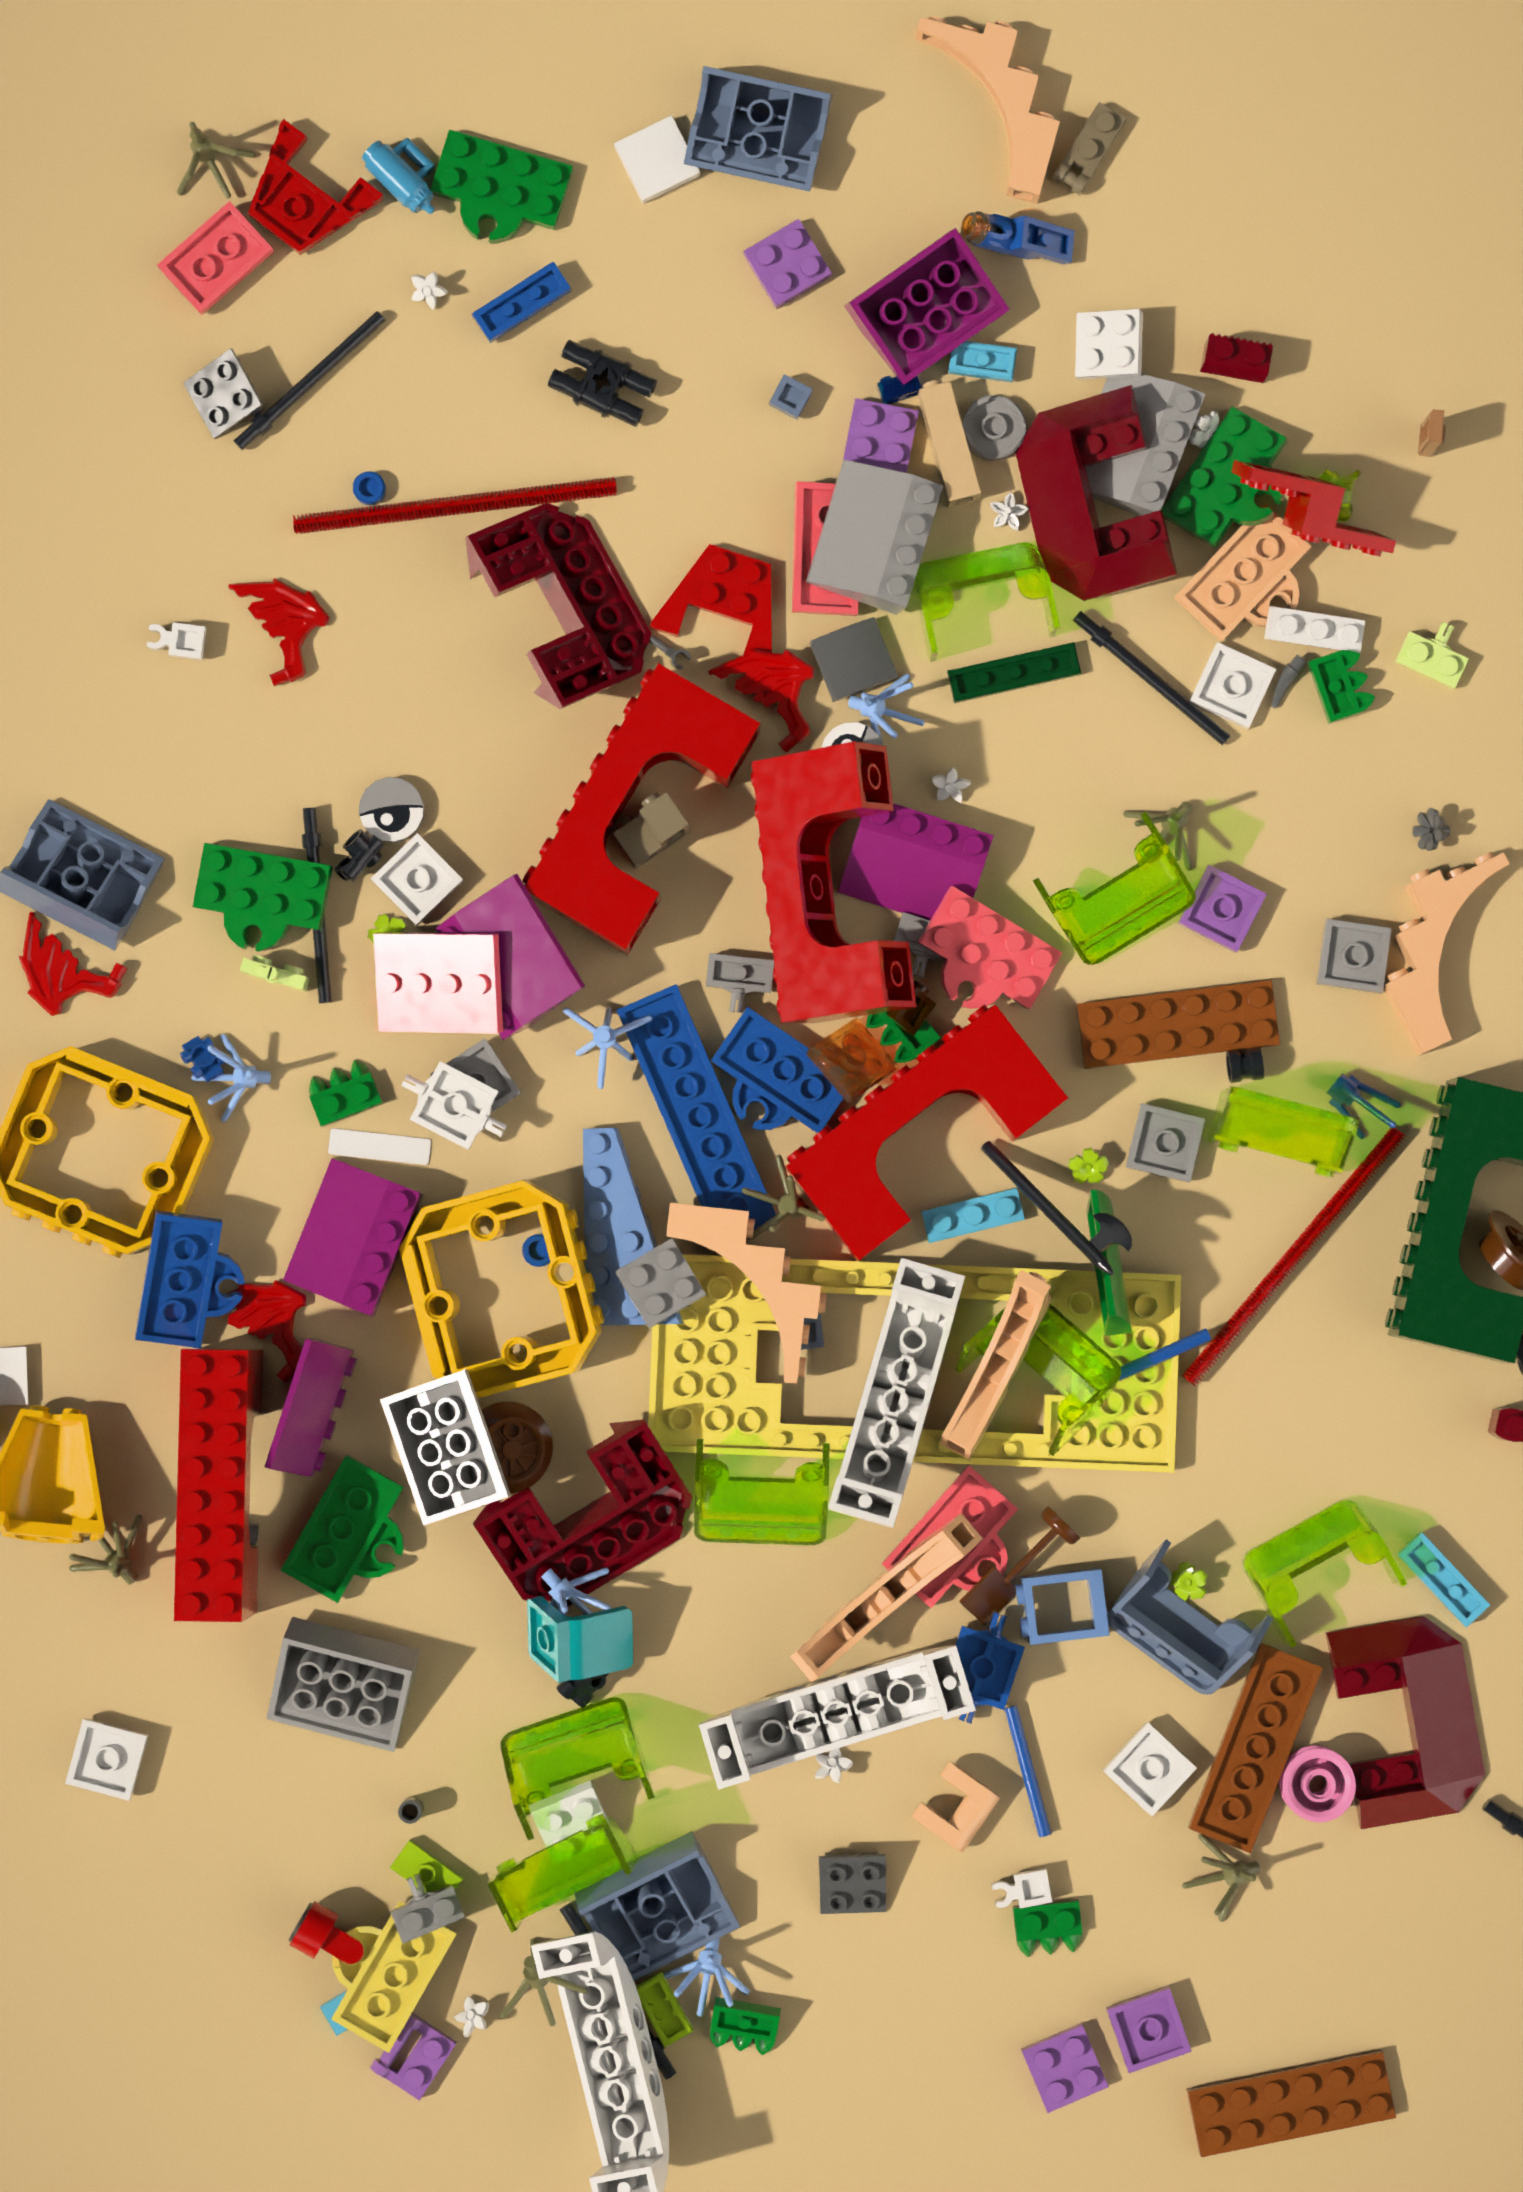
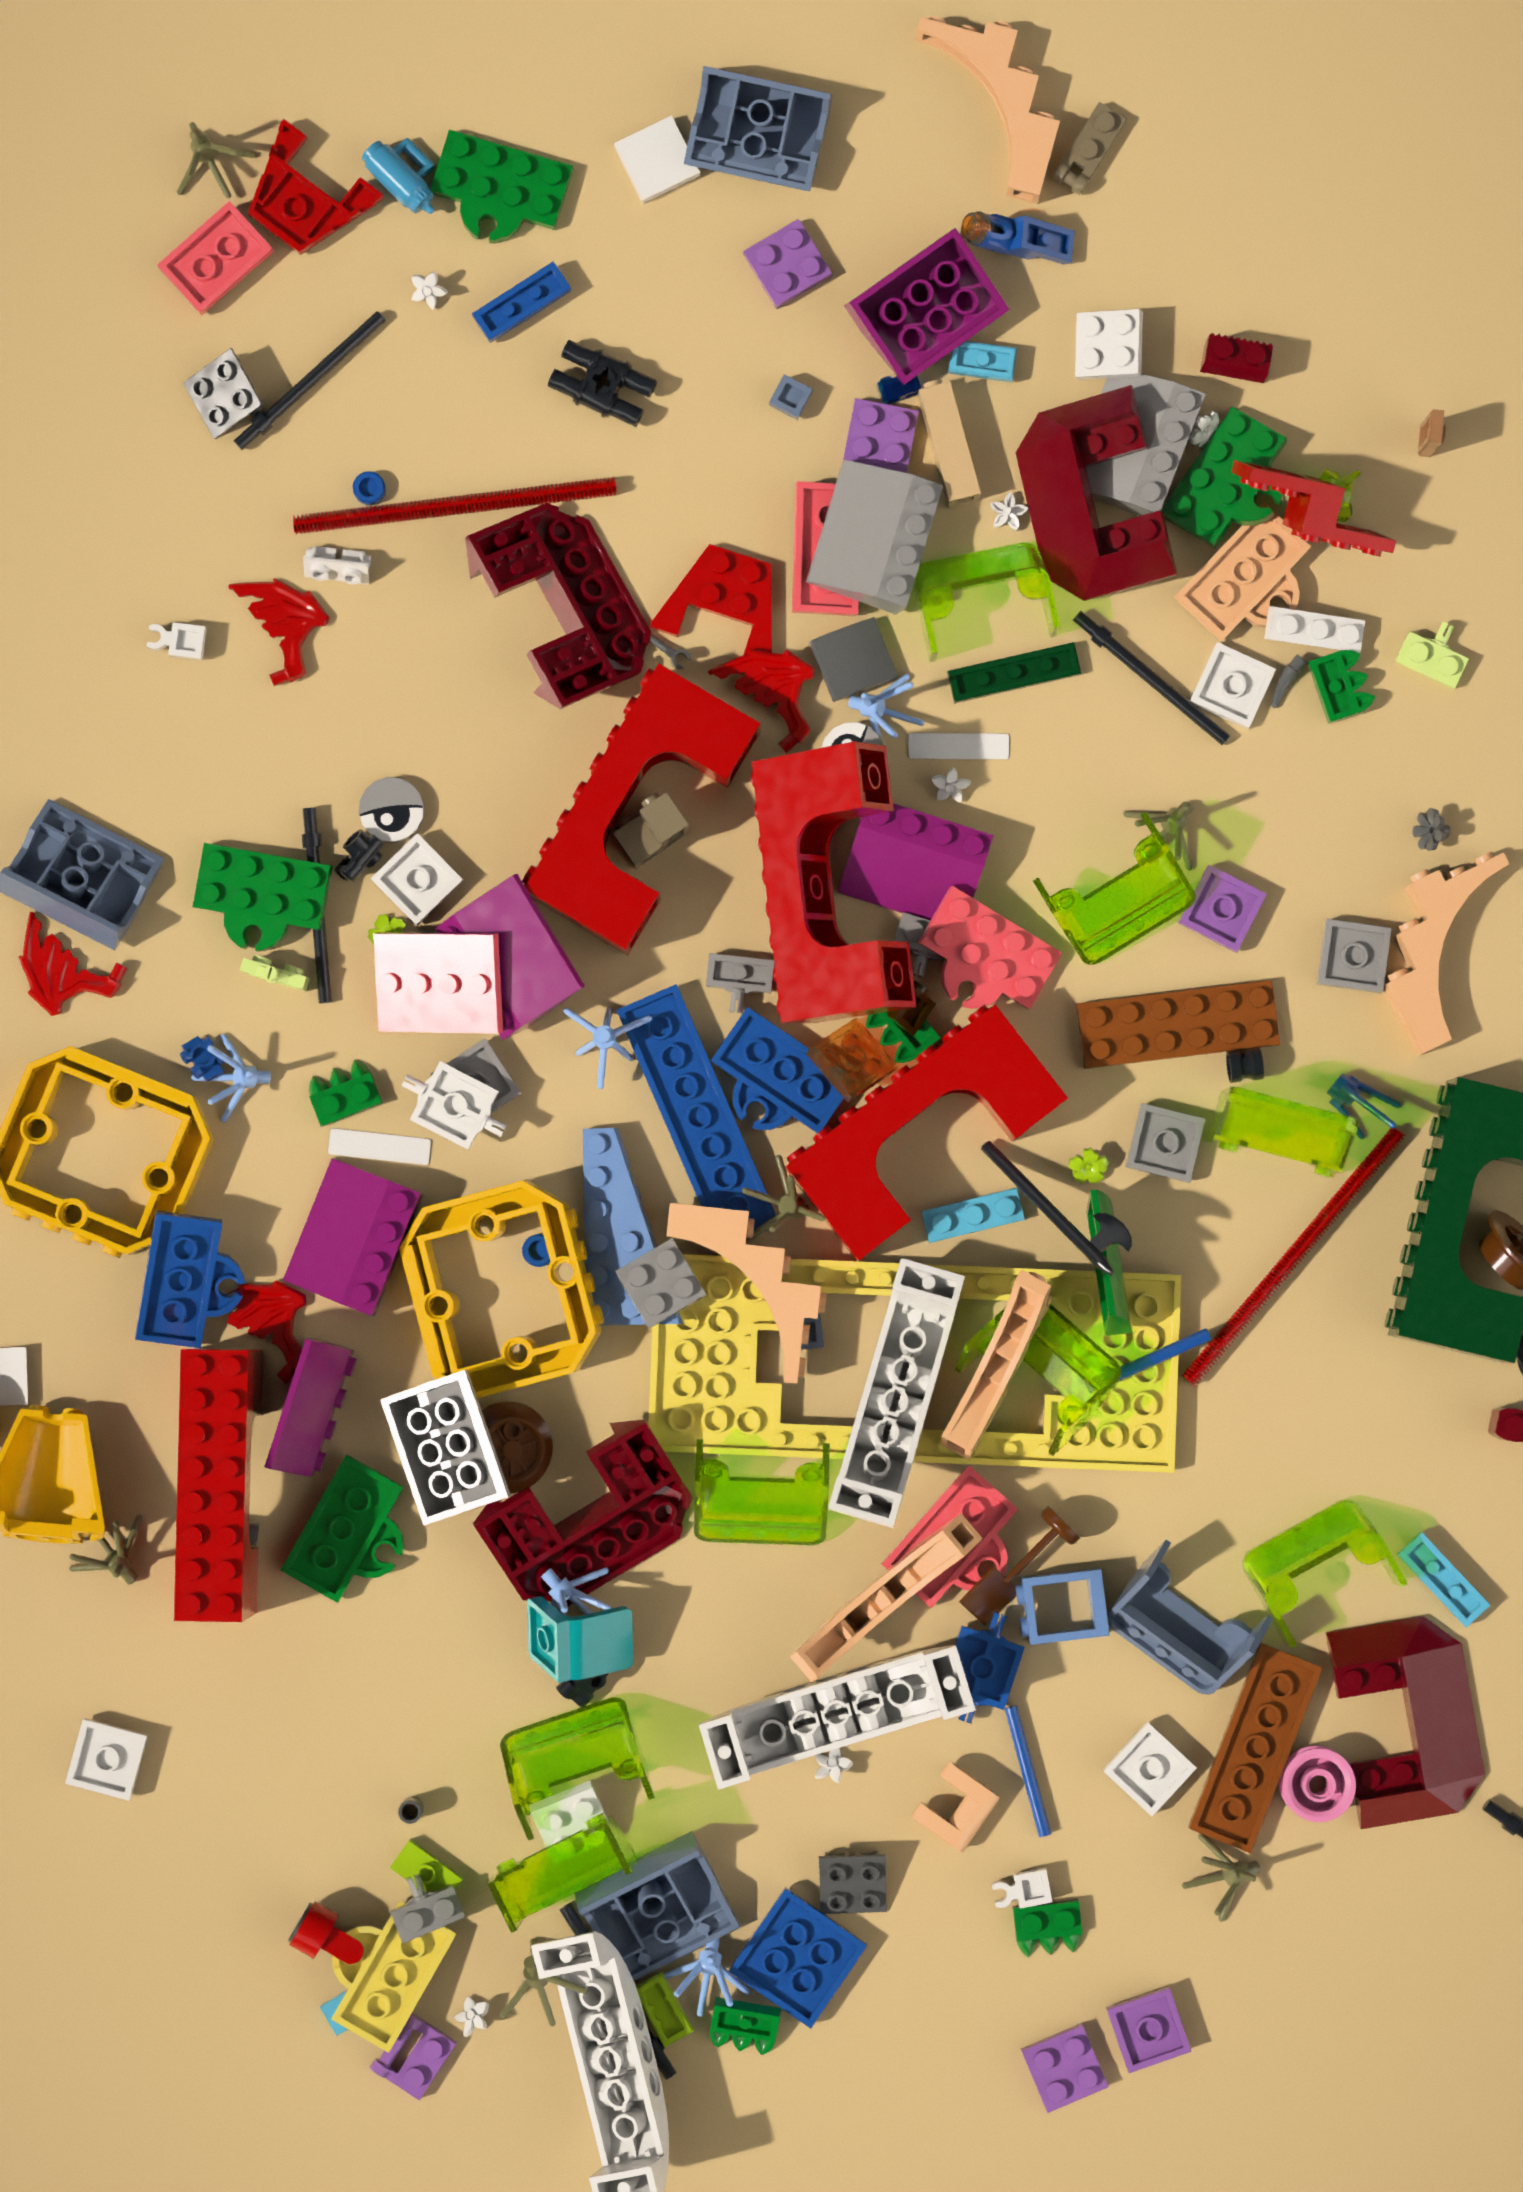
light grey slope [267,1617,420,1752] -> none
light grey tile [962,395,1026,461] -> none
lime plant [1170,1561,1208,1601] -> none
dark orange plate [1186,2050,1396,2157] -> none
none -> white hinge [303,545,372,584]
none -> blue plate [729,1887,867,2029]
none -> white sticker [908,733,1009,759]

